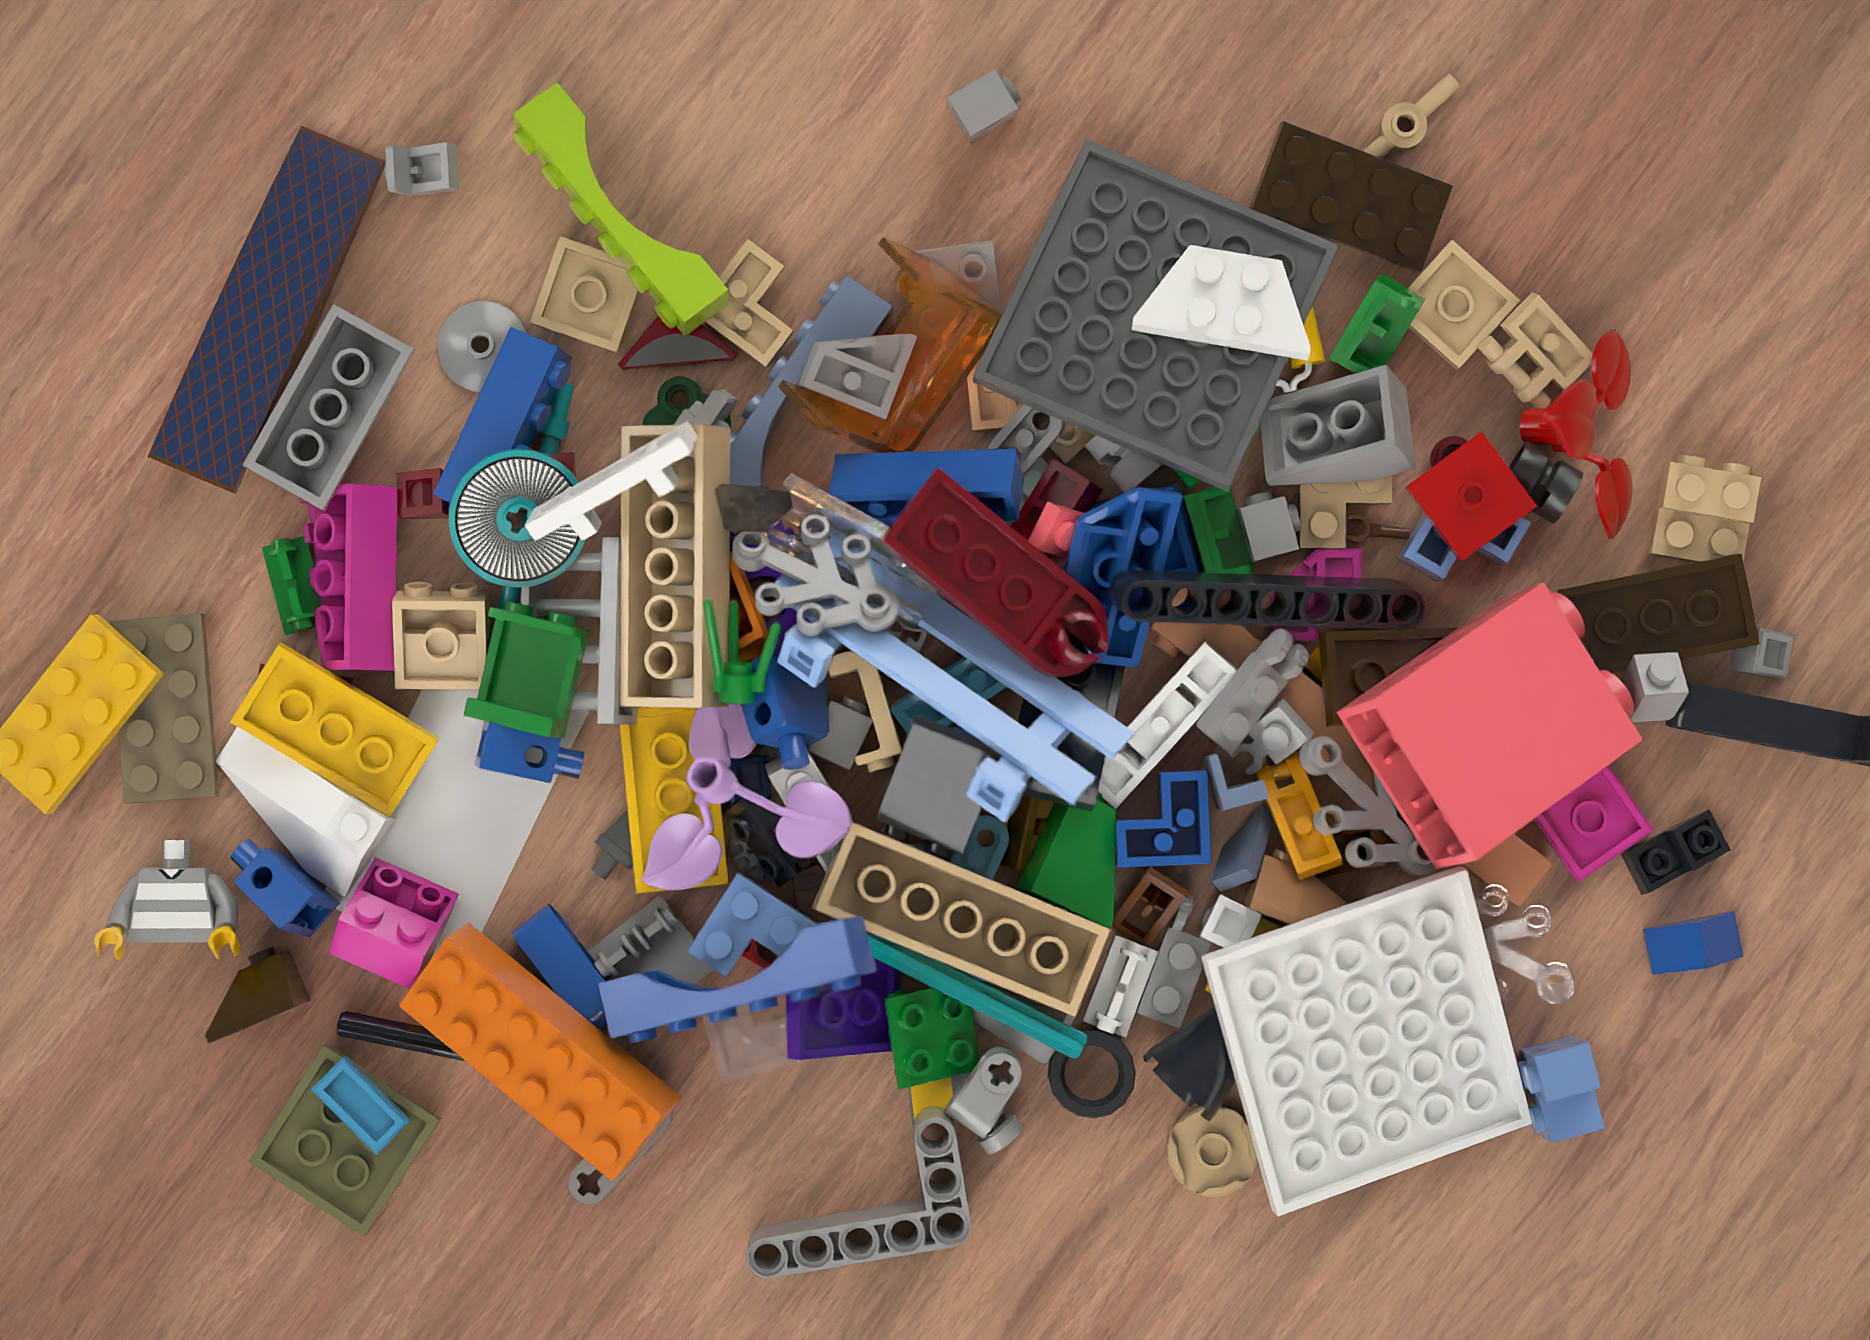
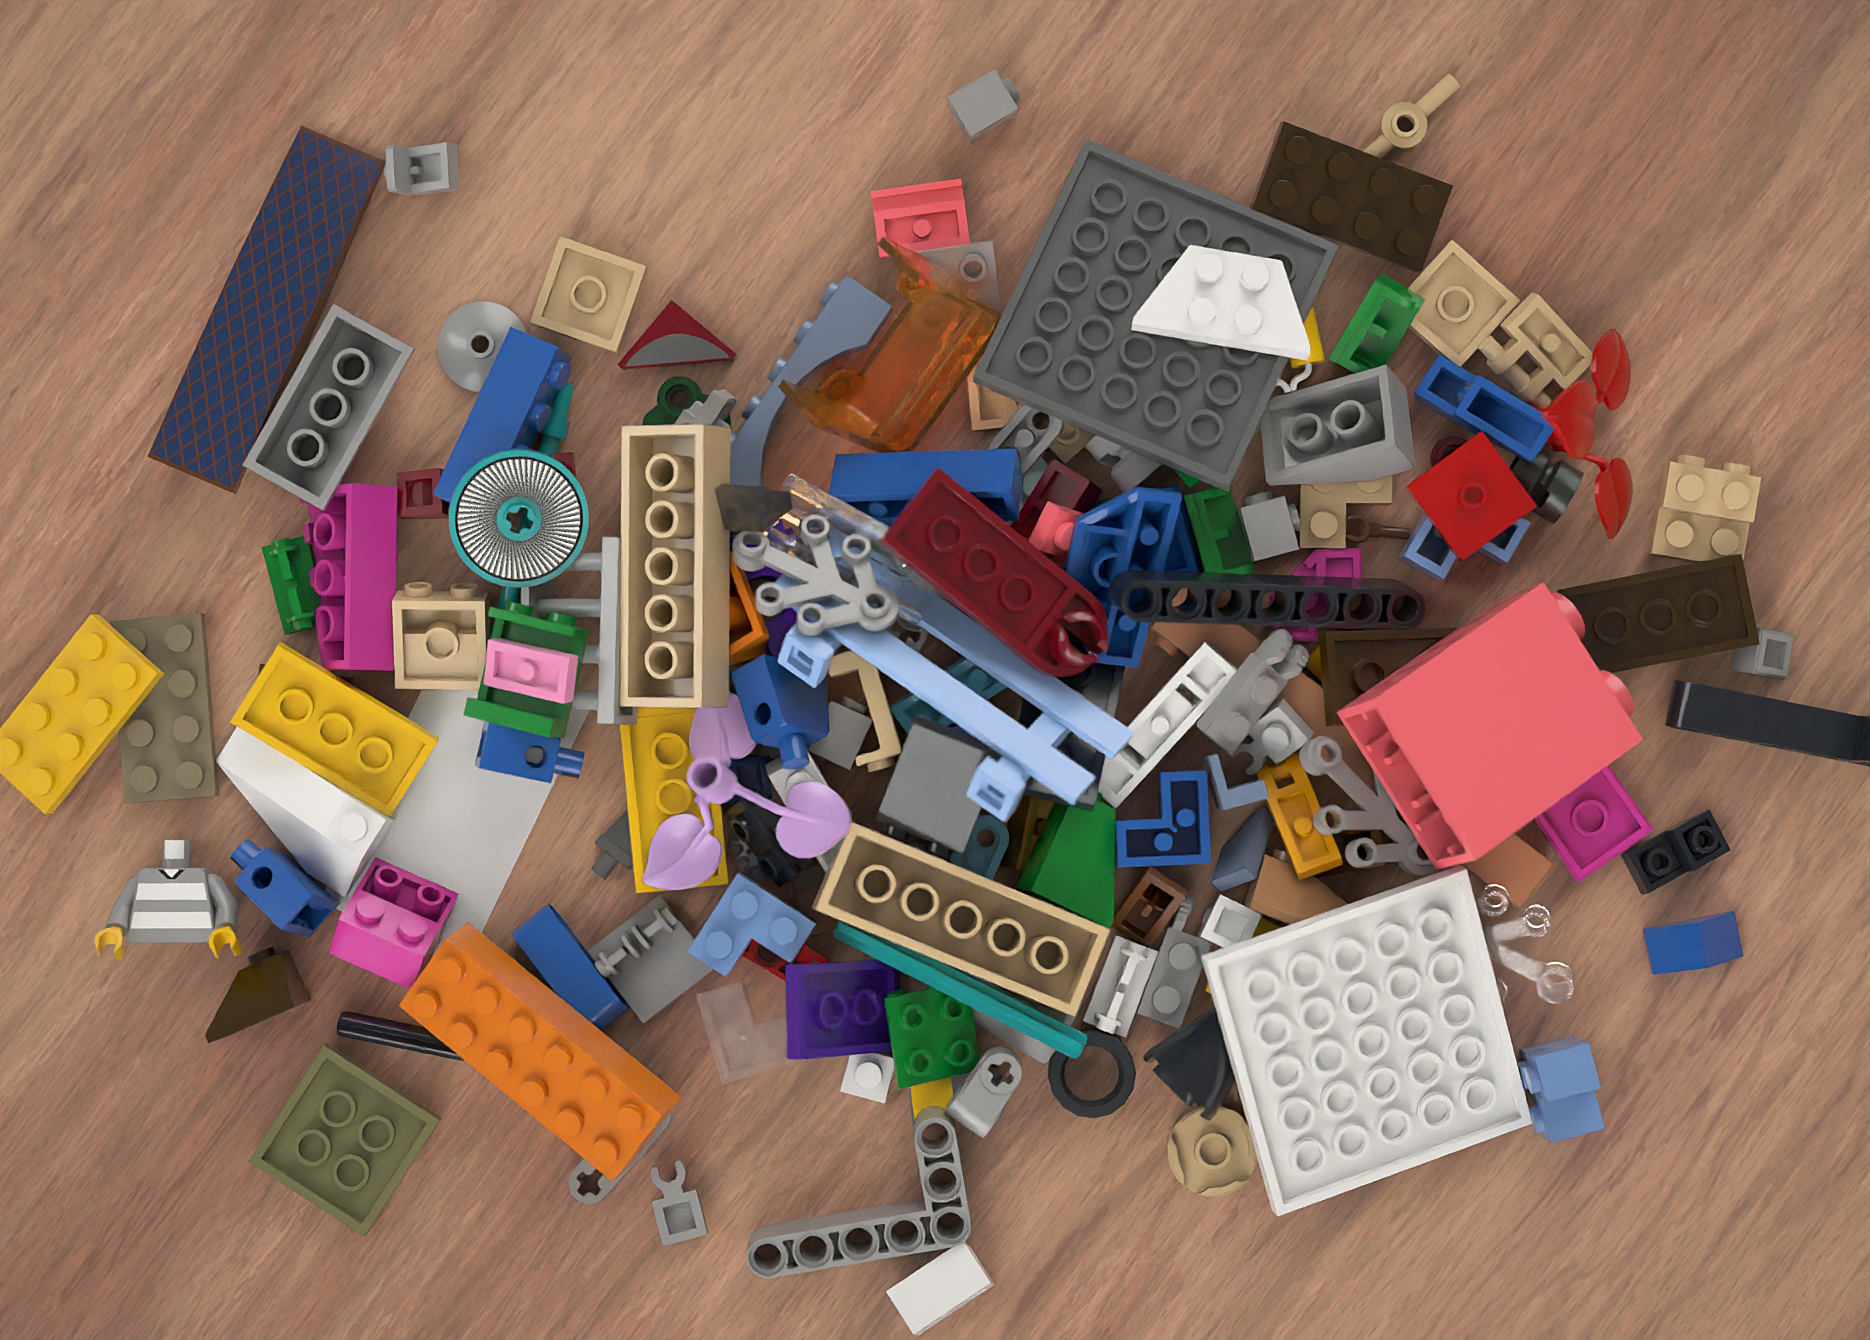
dark azure tile [311,1056,411,1155] -> none
lime arch [513,82,729,336] -> none
white hinge [525,421,698,541] -> none
arch [598,916,876,1044] -> none
green plant [703,599,780,704] -> none
tan plate [705,239,794,369] -> none
light grey wing [798,333,917,419] -> none
light grey tile [977,1112,1024,1155] -> none
light grey brick [1620,652,1689,722] -> none
none -> bright pink plate [483,637,578,704]
none -> light grey plate [651,1159,709,1246]
none -> white plate [840,1053,894,1103]
none -> coral plate [870,179,970,259]
none -> white hinge [886,1241,995,1335]
none -> blue slope [1414,354,1554,463]

